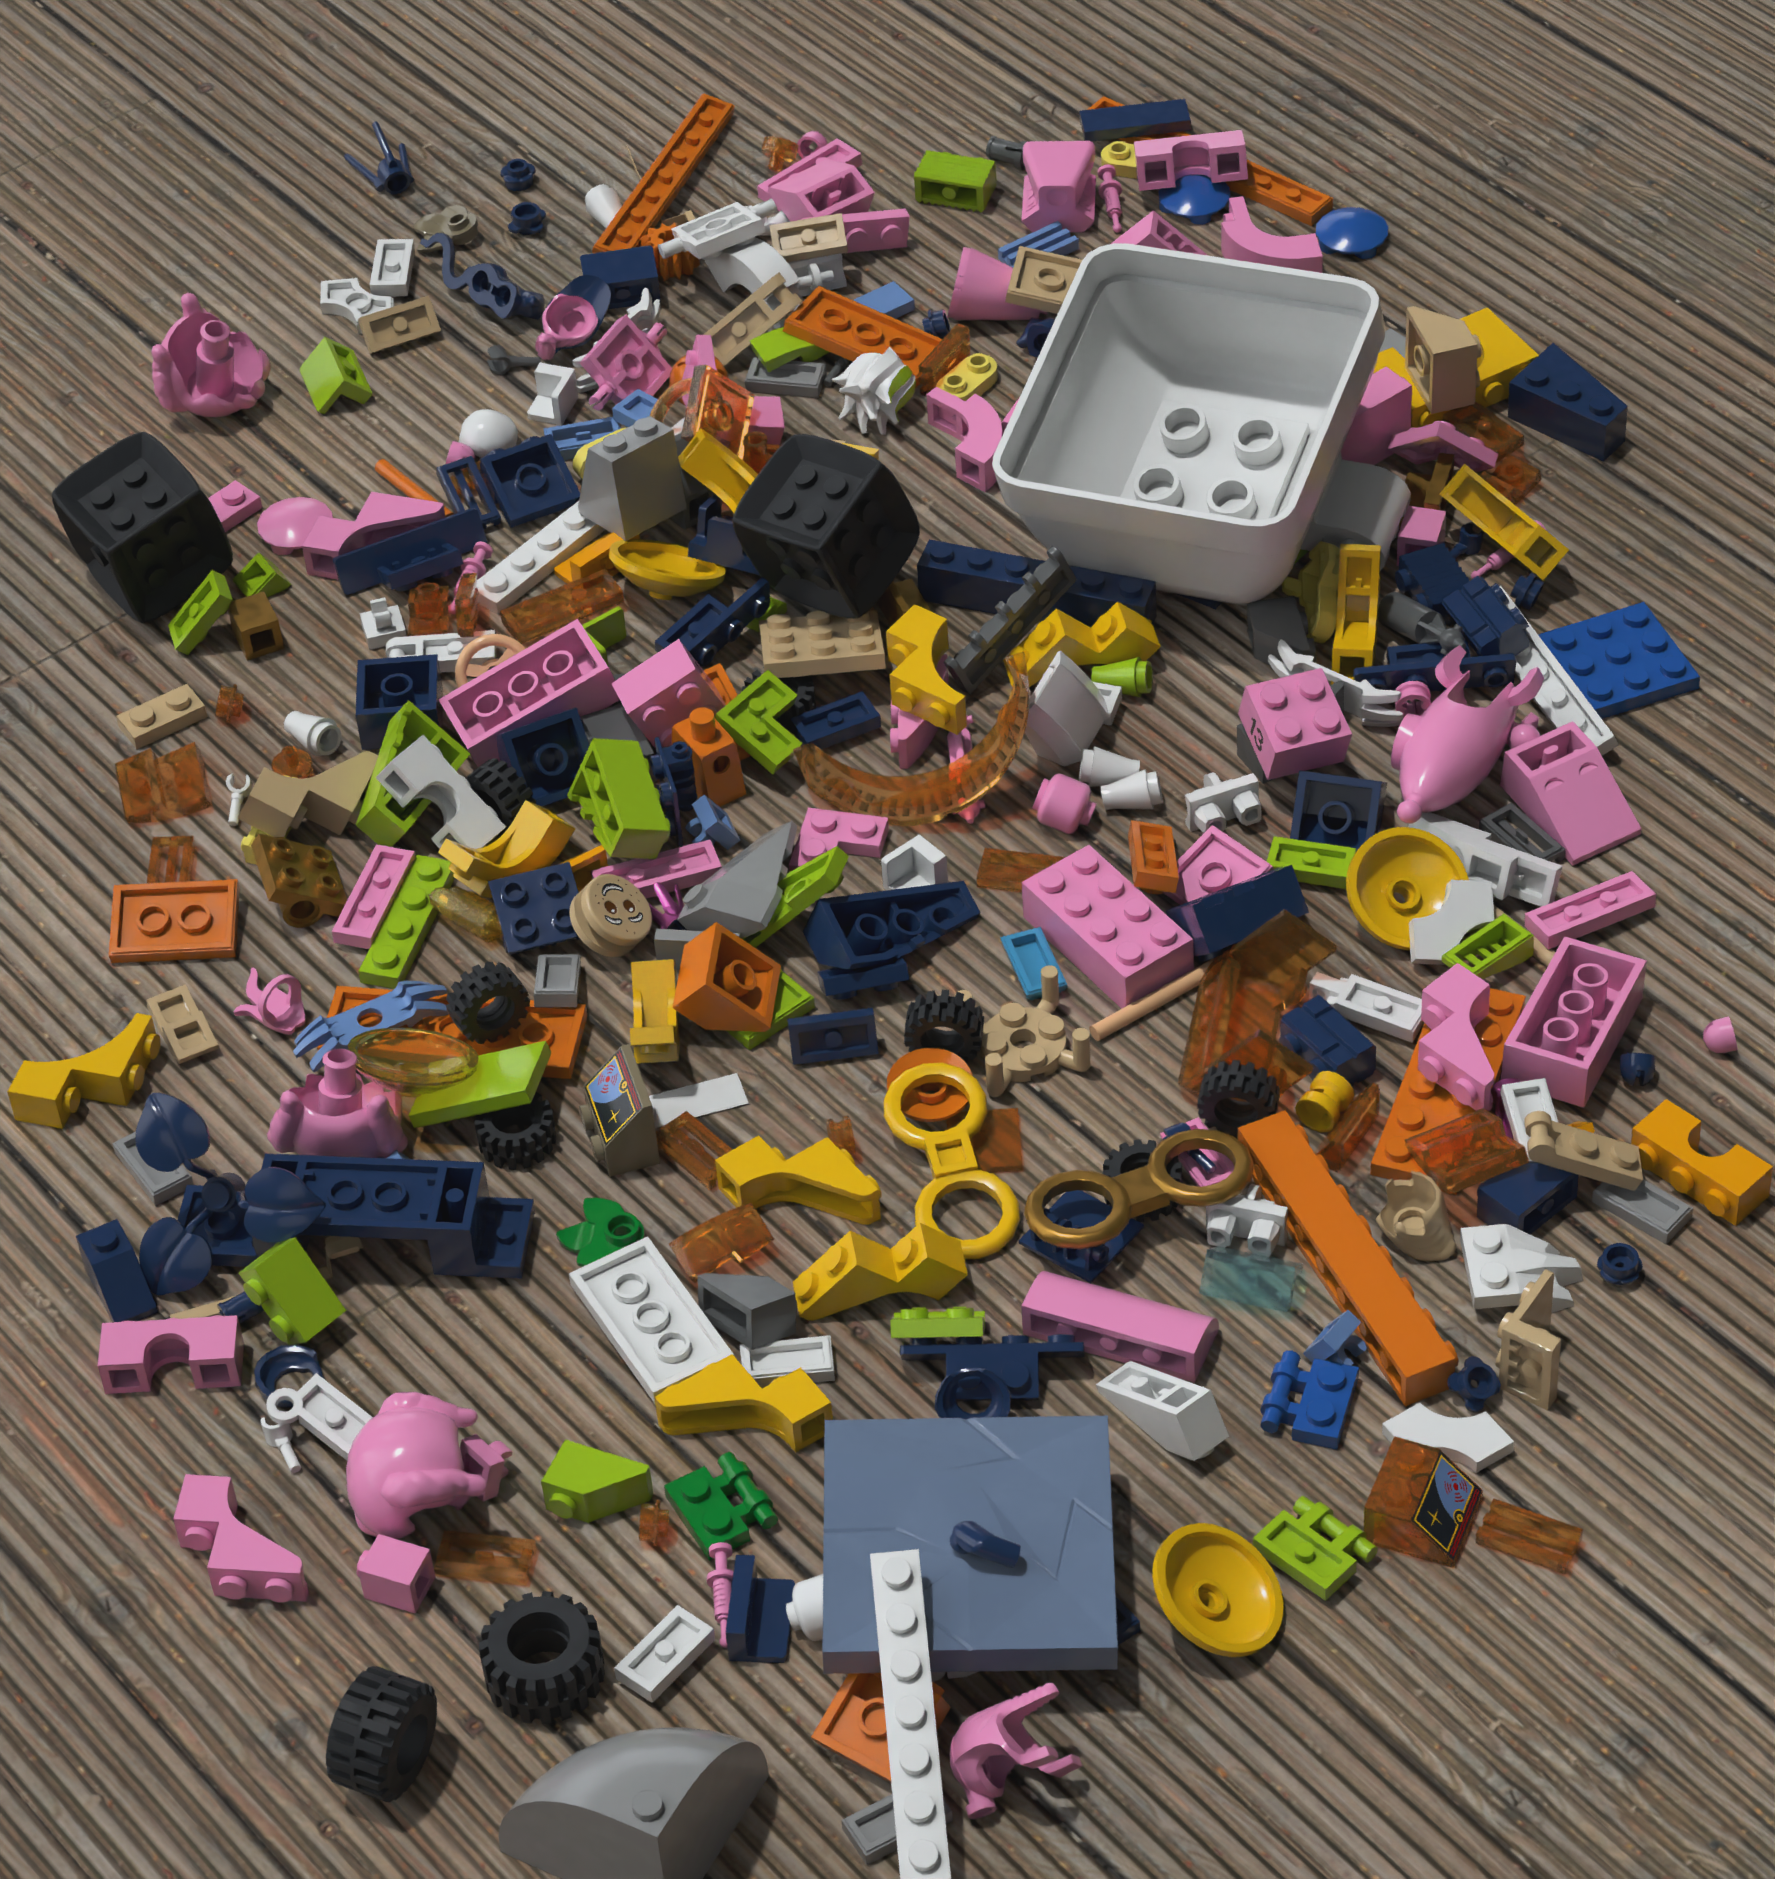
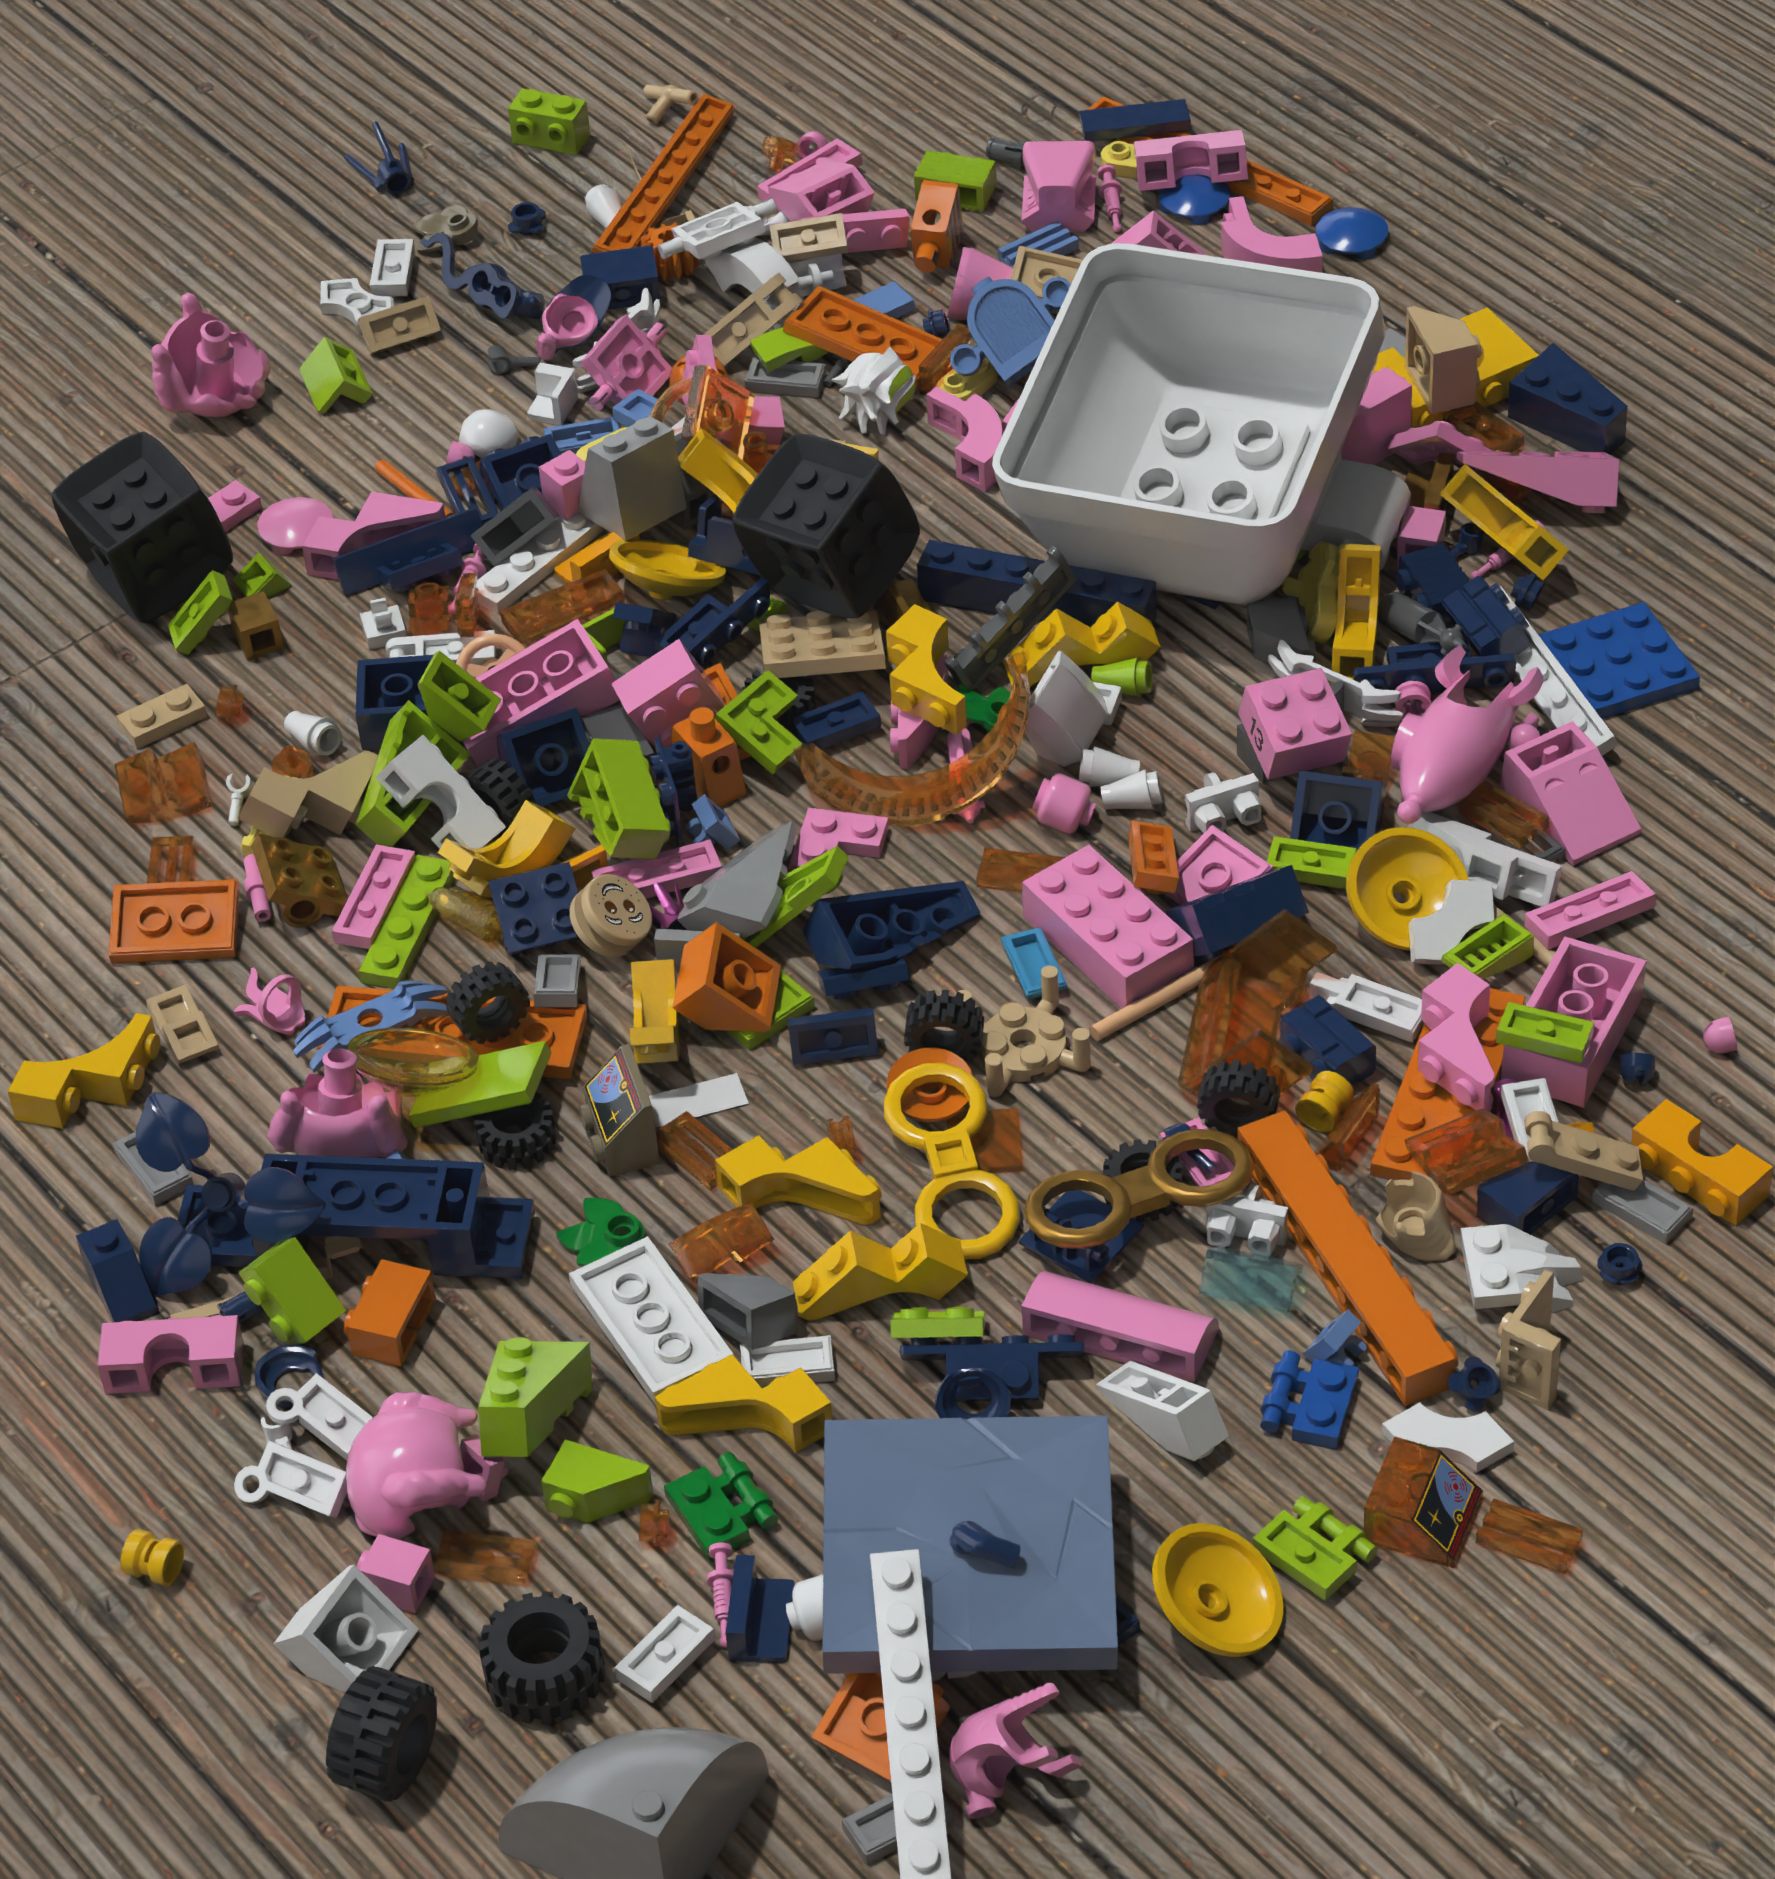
bright pink arch [173,1474,309,1602] -> none
dark blue plate [500,159,536,191] -> none
white panel [881,834,948,890] -> none
none -> yellow wheel [120,1528,185,1587]
none -> white hinge [234,1441,347,1518]
none -> bright pink bar [243,854,271,922]
none -> white slope [273,1564,419,1693]
none -> orange piece [344,1259,436,1367]
none -> lime slope [418,651,502,741]
none -> dark grey slope [471,485,559,567]
none -> lime wedge [478,1337,593,1457]
none -> lime brick [508,88,591,155]
none -> bright pink brick [539,450,585,521]
none -> dark blue slope [613,602,676,657]
none -> tan piece [643,84,698,124]
none -> orange torso [910,180,964,272]
none -> medium blue piece [950,277,1071,387]
none -> green plate [957,684,1018,736]
none -> clear orange bracket [1342,731,1395,790]
none -> bright pink wedge [1457,451,1619,513]
none -> clear orange tile [1458,781,1549,849]
none -> lime plate [1495,1002,1594,1064]

